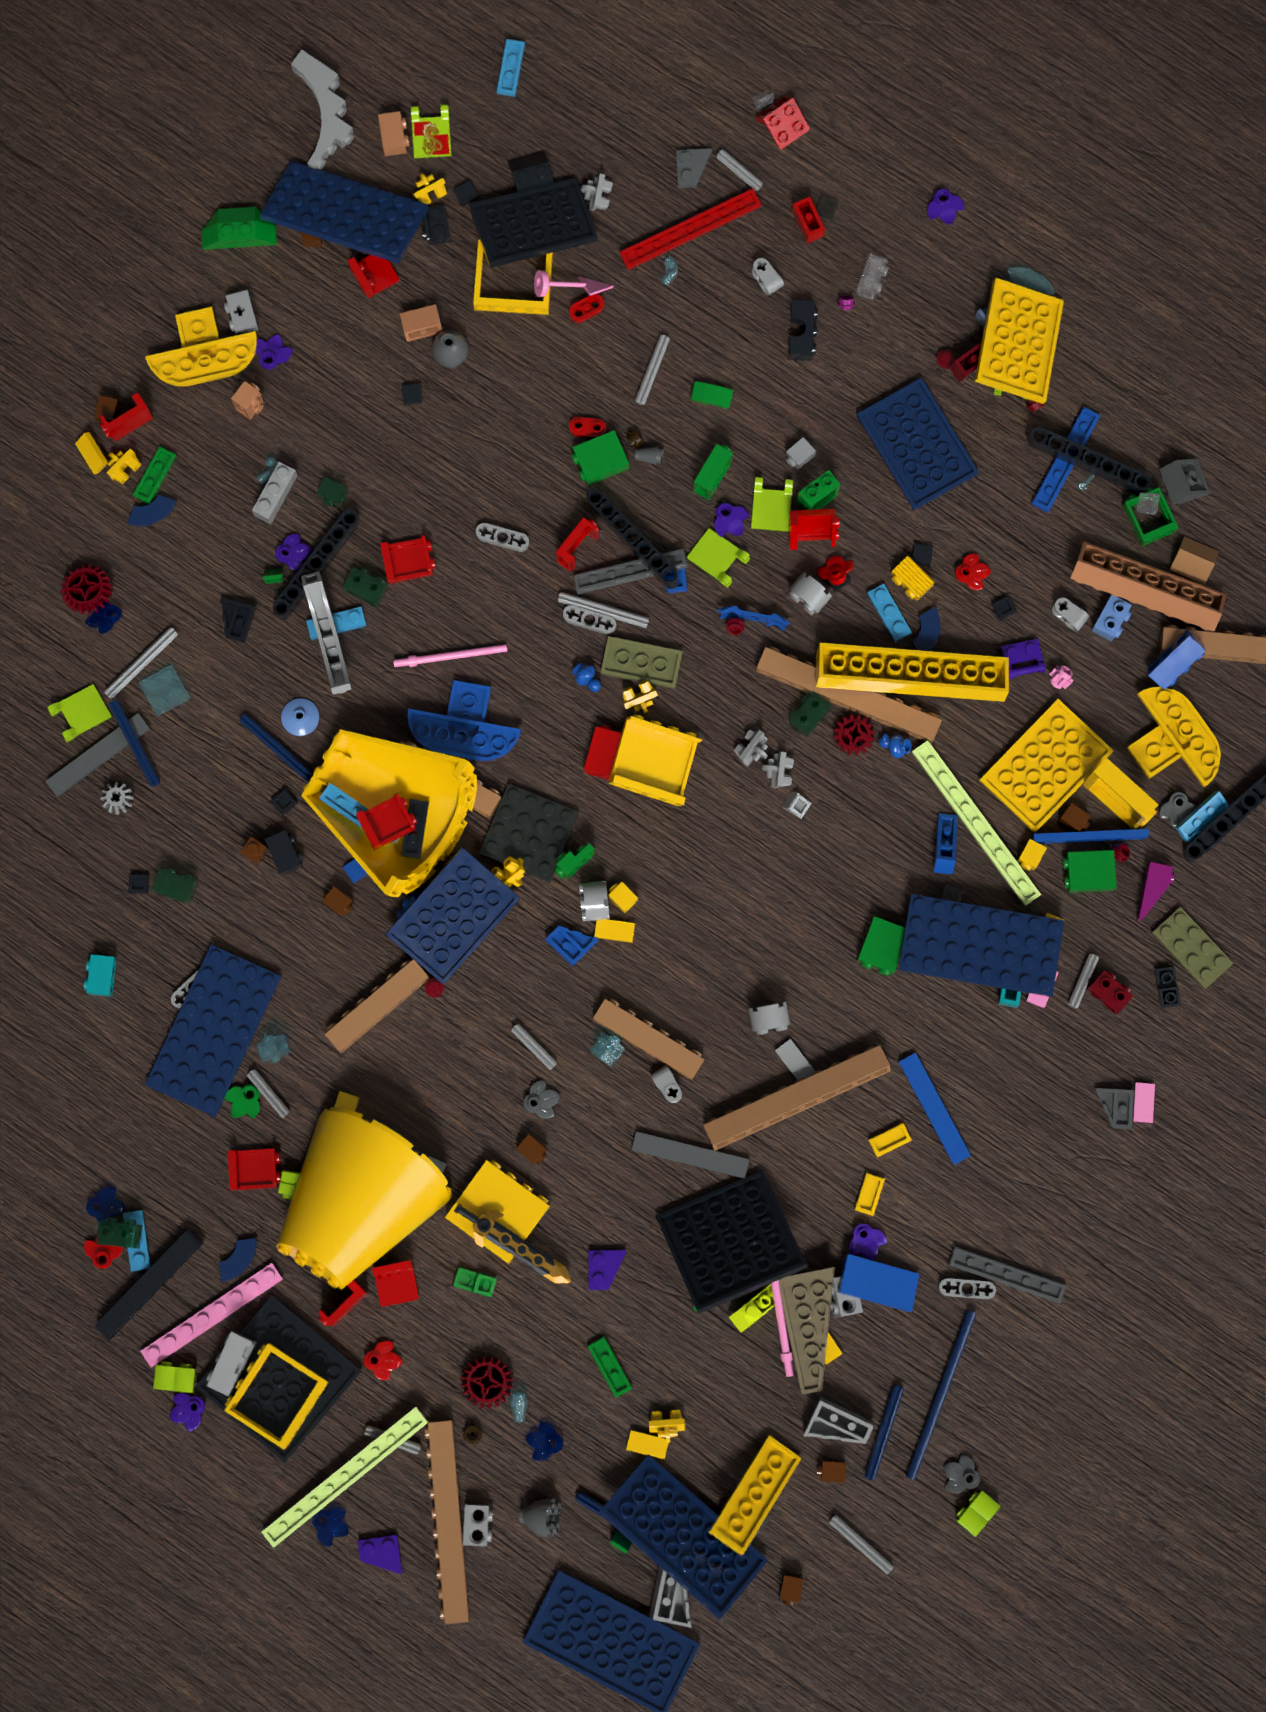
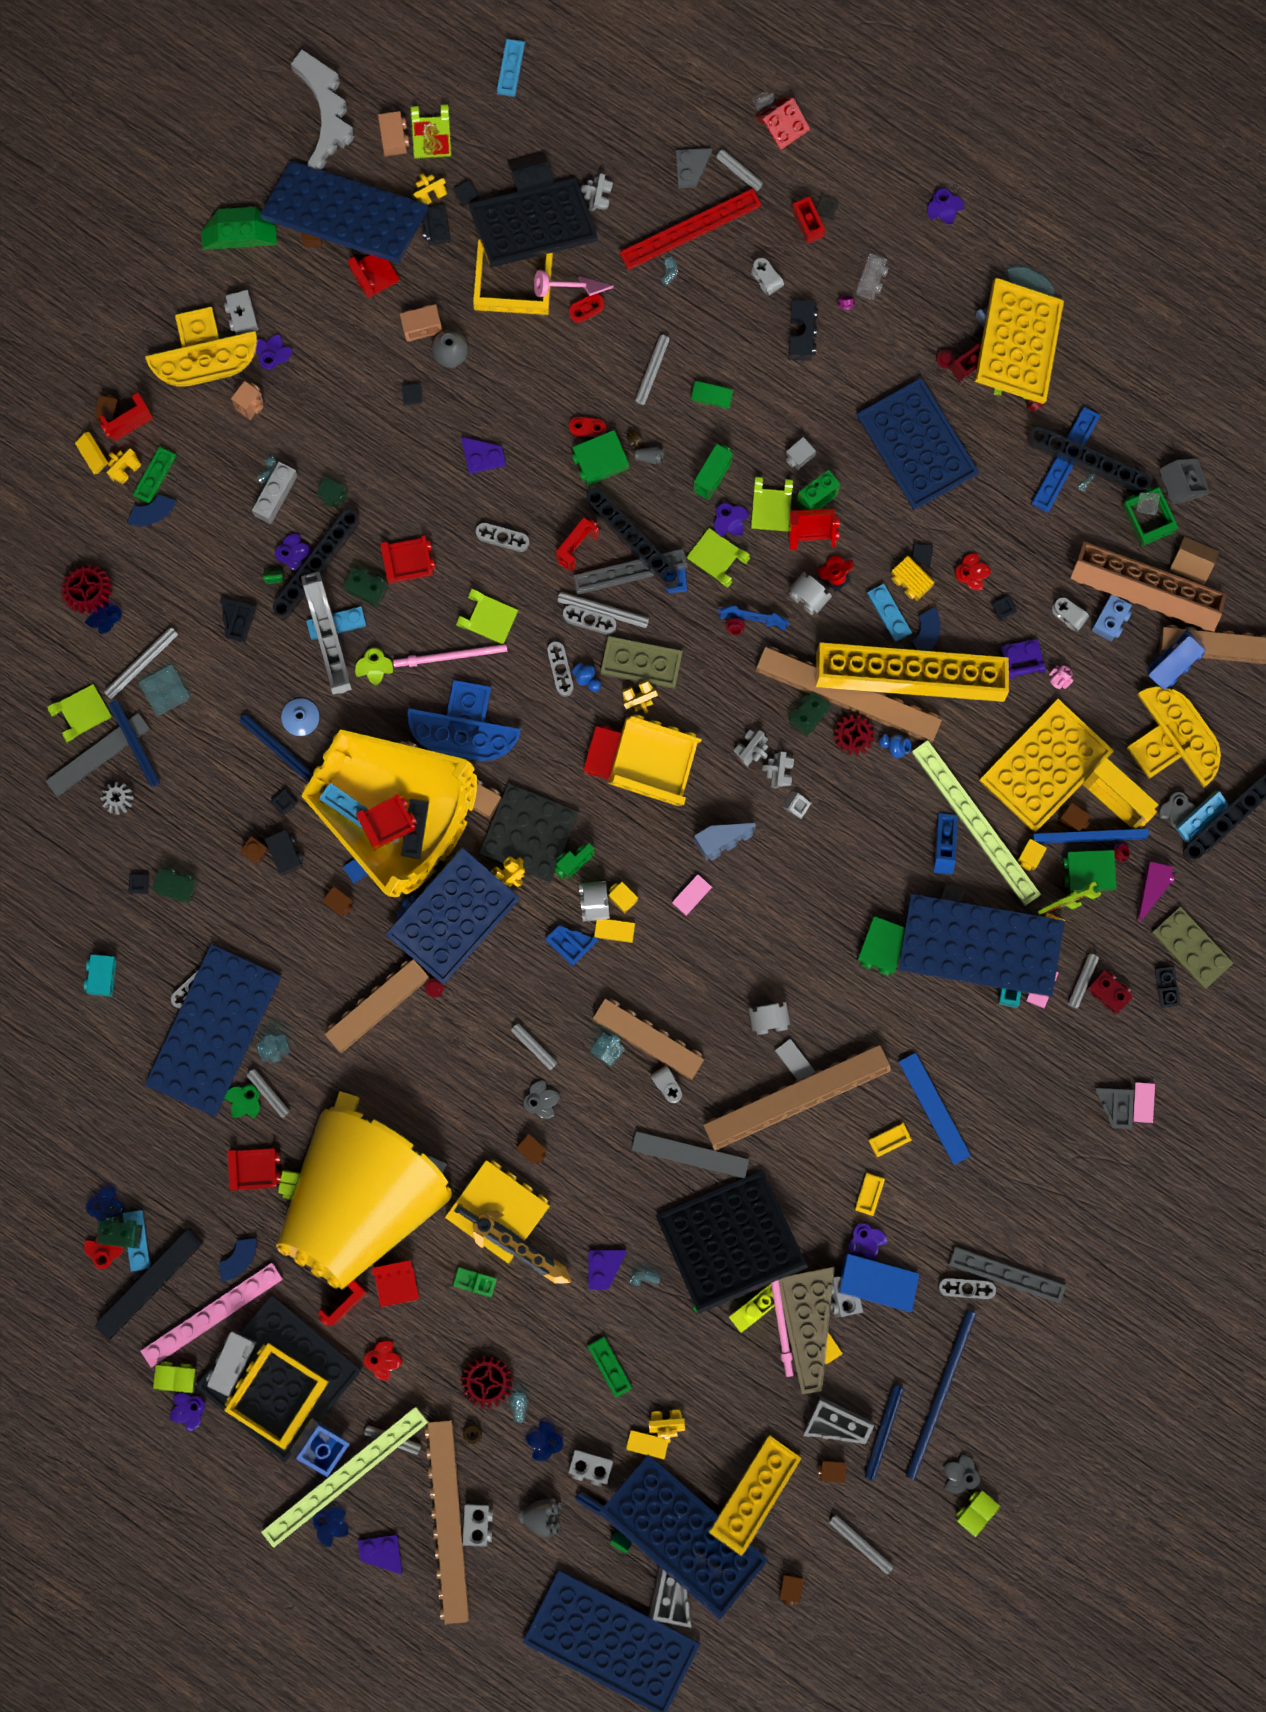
none -> blue brick [290,1418,349,1477]
none -> lime plate [355,648,393,686]
none -> lime flag [456,589,518,645]
none -> dark purple wing [461,438,506,474]
none -> light grey beam [547,642,574,697]
none -> light grey brick [569,1449,613,1487]
none -> clear light blue arm [630,1271,660,1286]
none -> bright pink tile [672,875,712,916]
none -> sand blue slope [694,823,756,861]
none -> lime flag [1038,882,1101,915]

